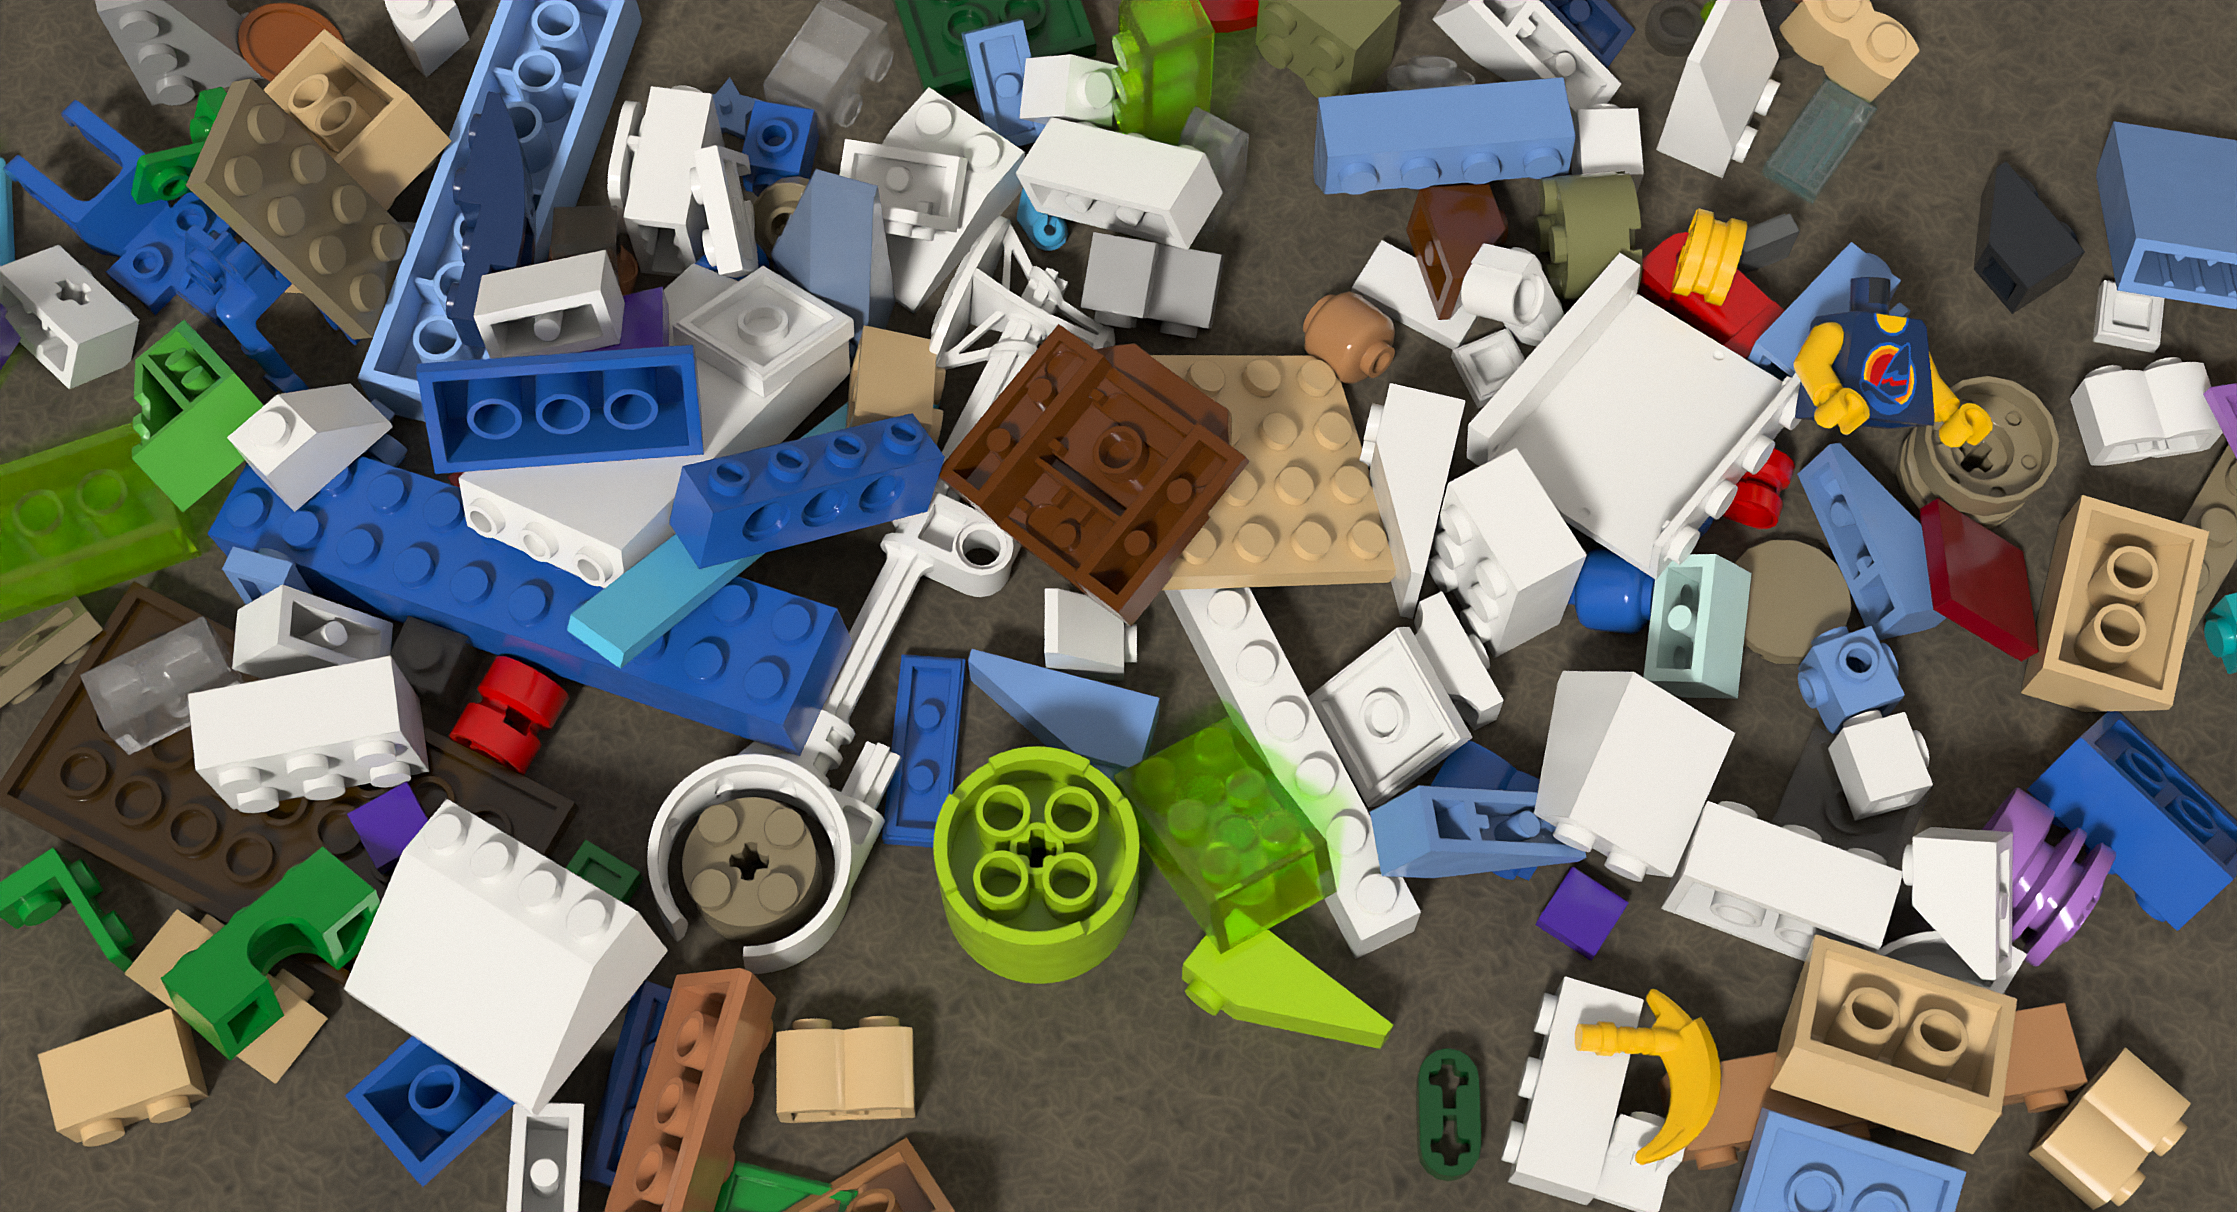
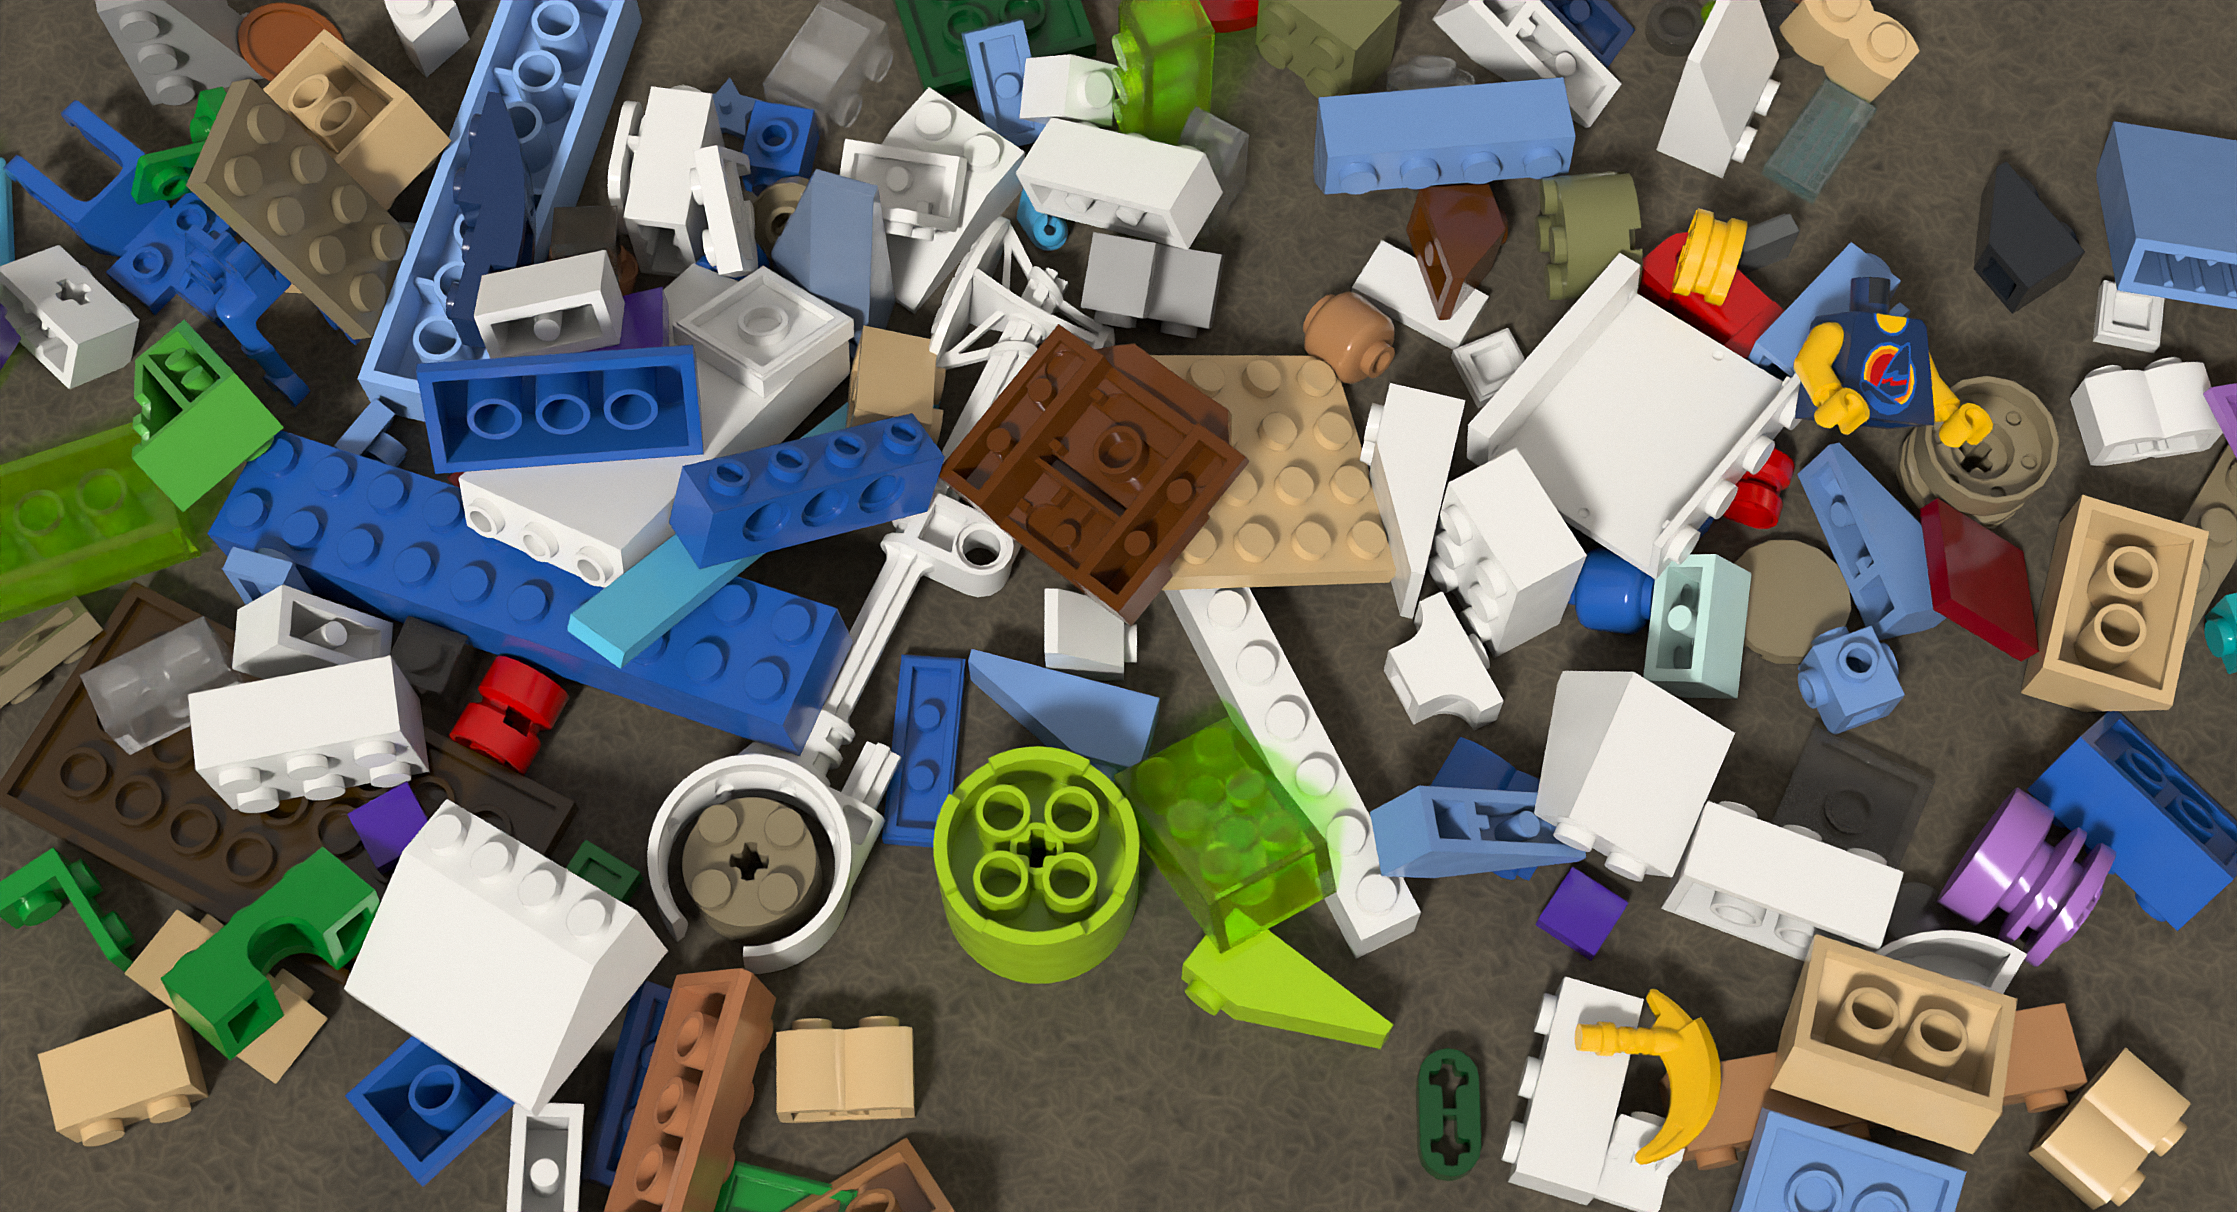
white slope [227,383,393,512] -> none
white tile [1307,627,1473,807] -> none
white plate [1461,243,1565,347] -> none
white brick [1571,104,1644,193] -> none
white brick [1828,710,1933,821] -> none
white slope [1902,827,2013,980] -> none

